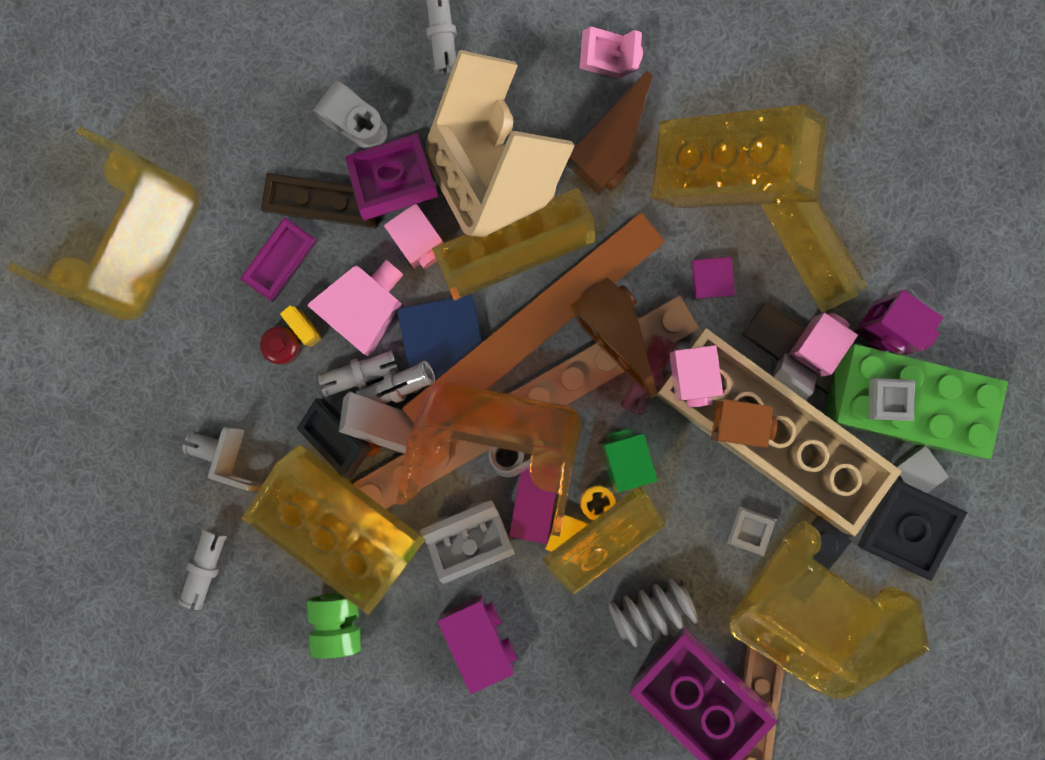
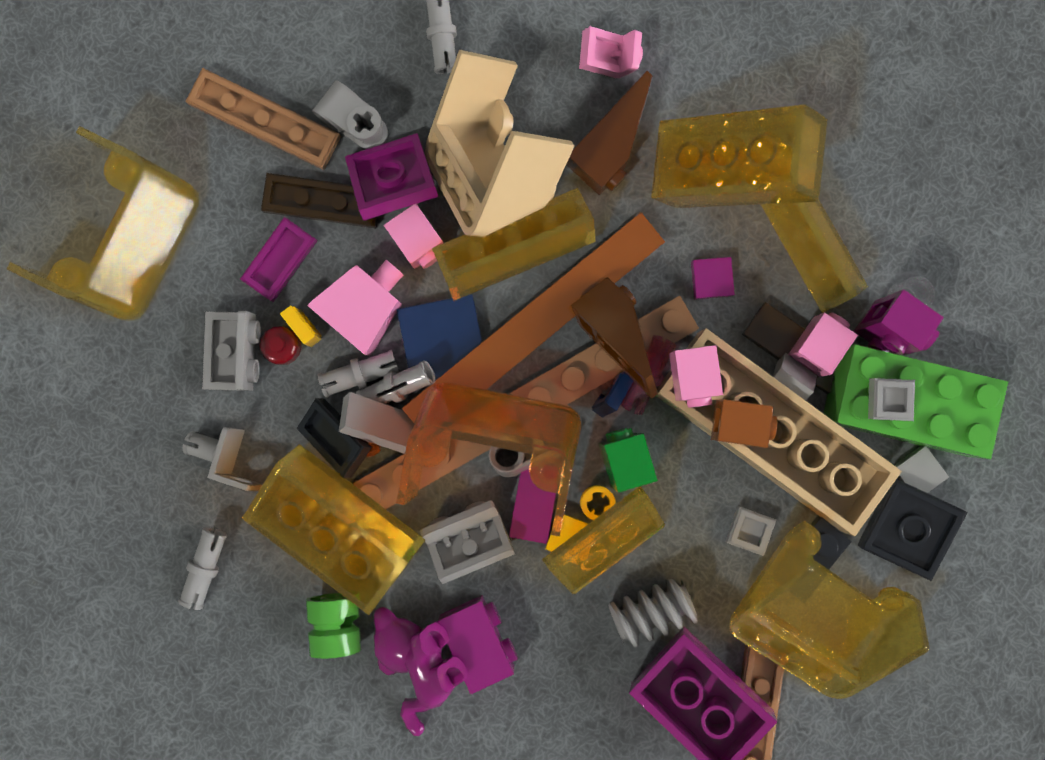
none -> medium nougat tile [185,68,341,170]
none -> light grey bracket [202,311,261,391]
none -> magenta animal [374,607,468,736]
none -> dark blue tile [592,372,634,417]

